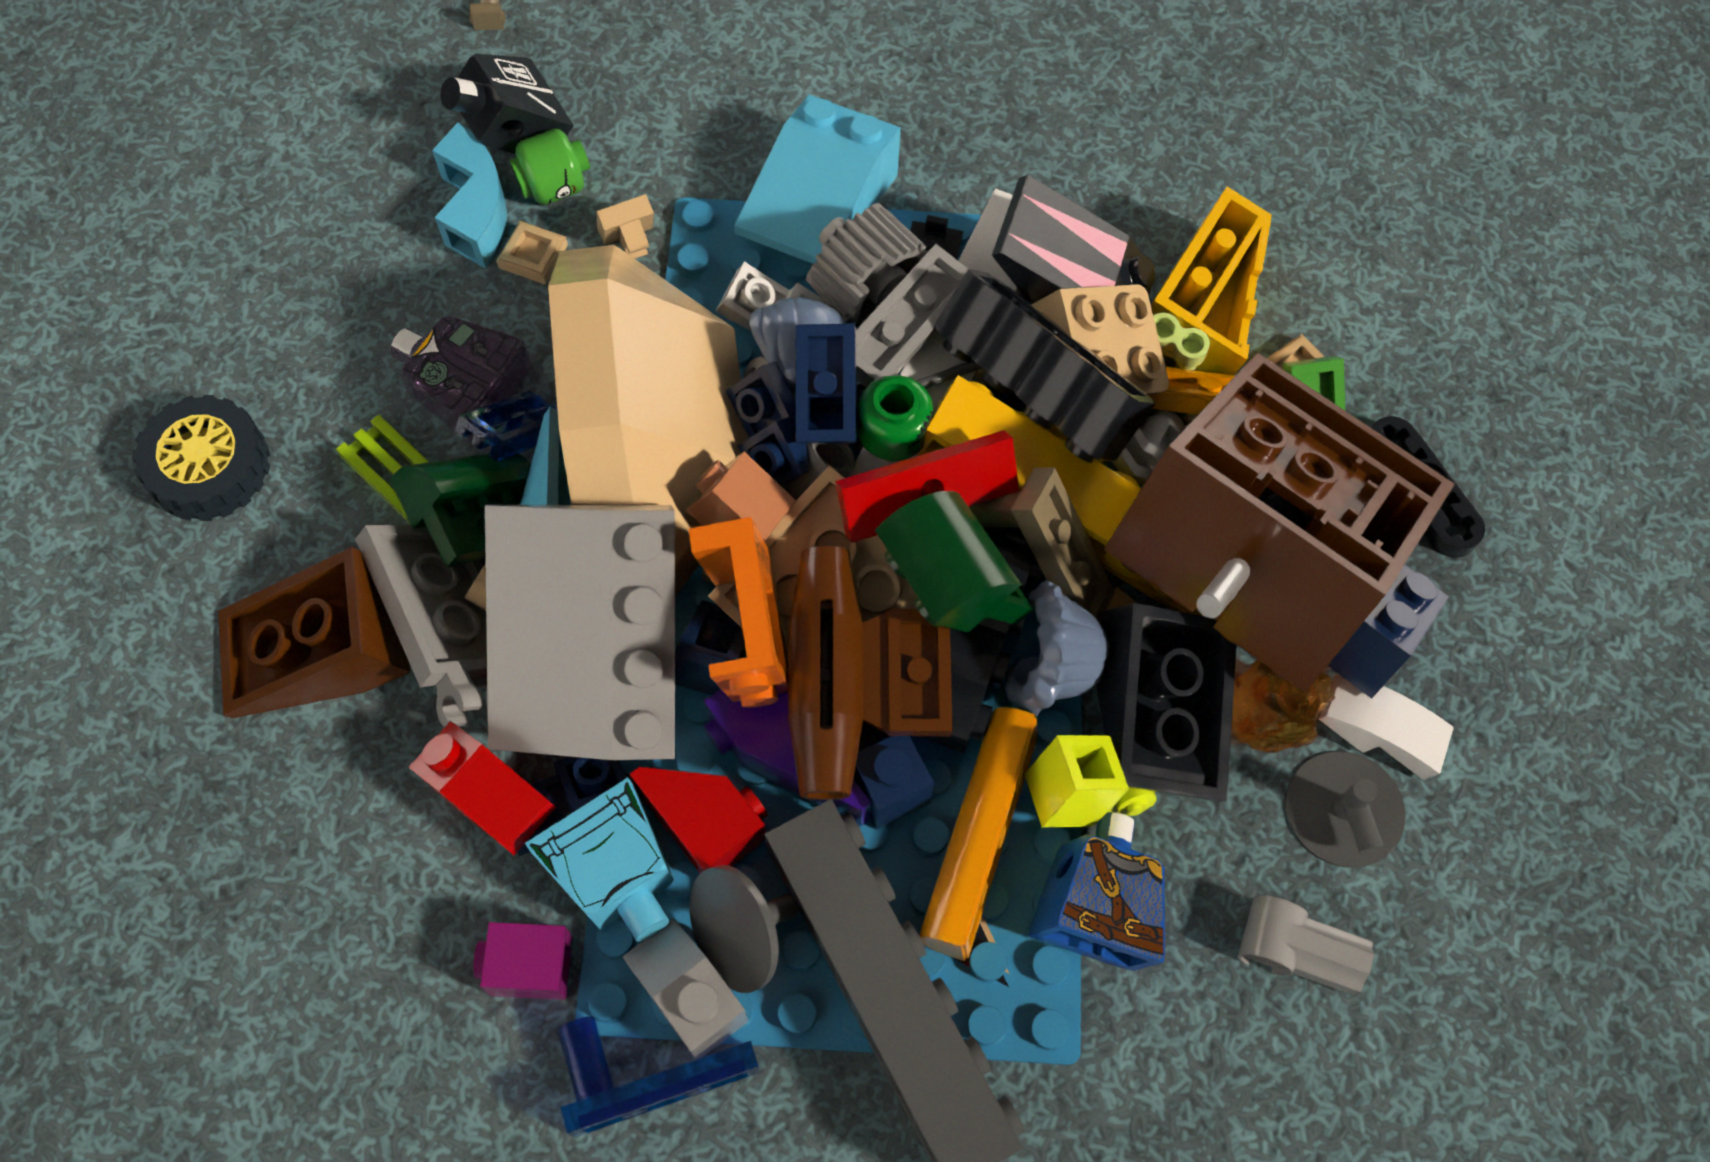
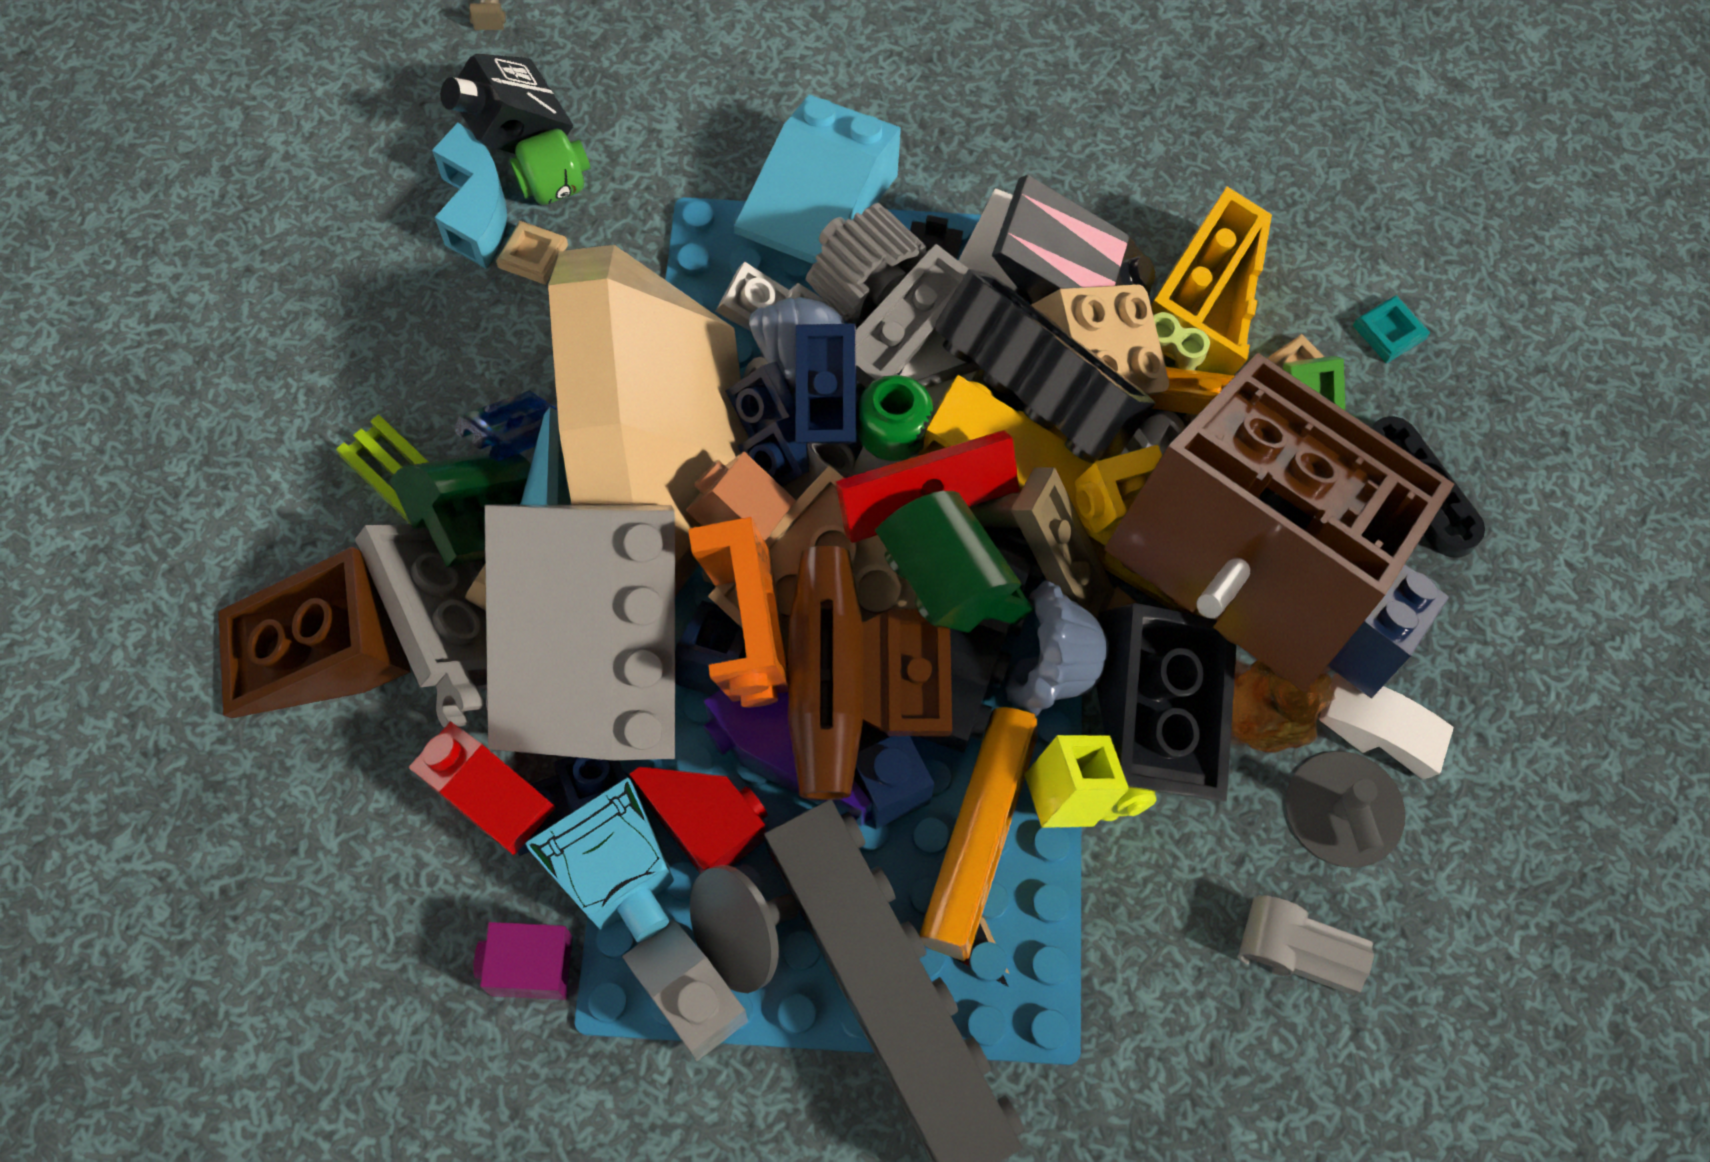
black wheel [132,395,270,521] -> none
clear purple torso [391,316,532,444] -> none
clear blue piece [557,1016,761,1138] -> none
tan tile [597,194,654,259] -> none
torso [1028,812,1165,971] -> none
none -> yellow bracket [1074,444,1162,534]
none -> teal tile [1352,295,1430,364]

